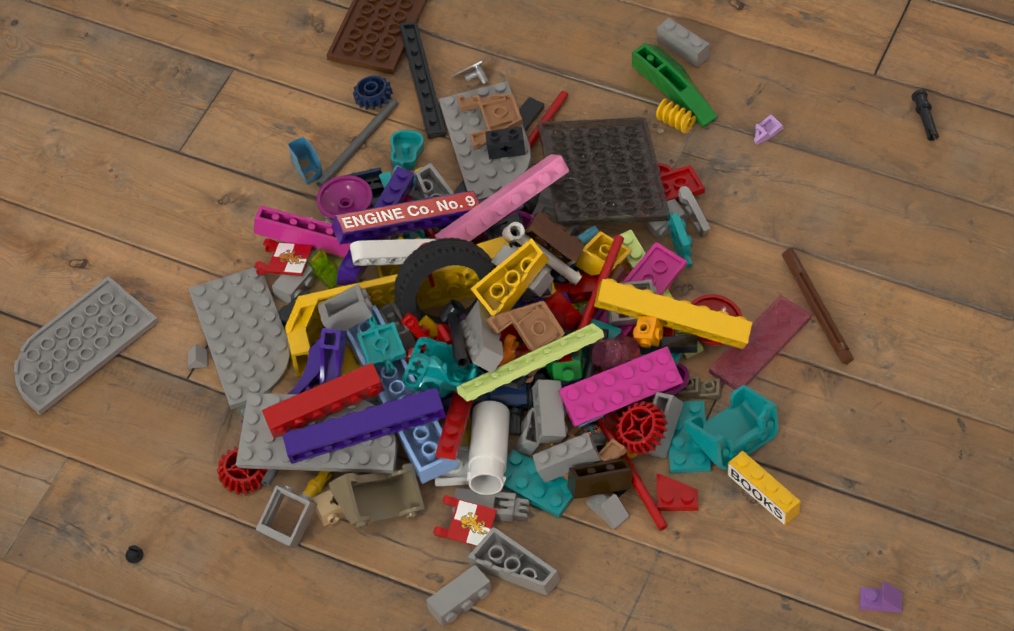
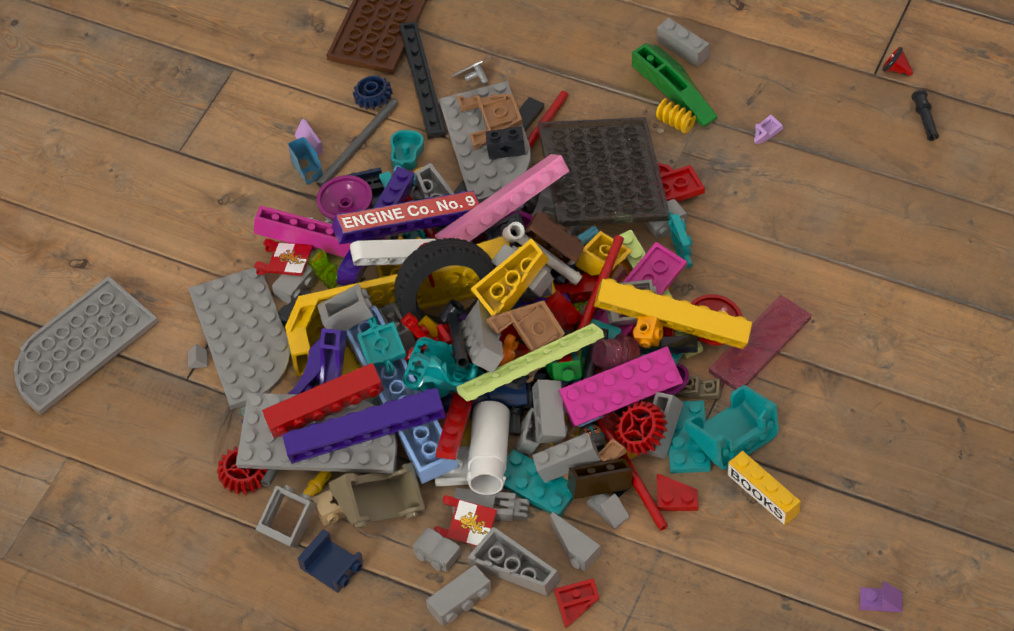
black piece [125,545,144,563] -> none
light grey hinge [678,186,710,237] -> none
reddish brown piece [782,248,854,365] -> none
none -> lavender slope [295,119,323,156]
none -> dark blue panel [298,529,363,593]
none -> light grey brick [413,528,461,572]
none -> light grey slope [550,512,601,572]
none -> red wing [554,578,600,628]
none -> red hat [882,47,913,76]

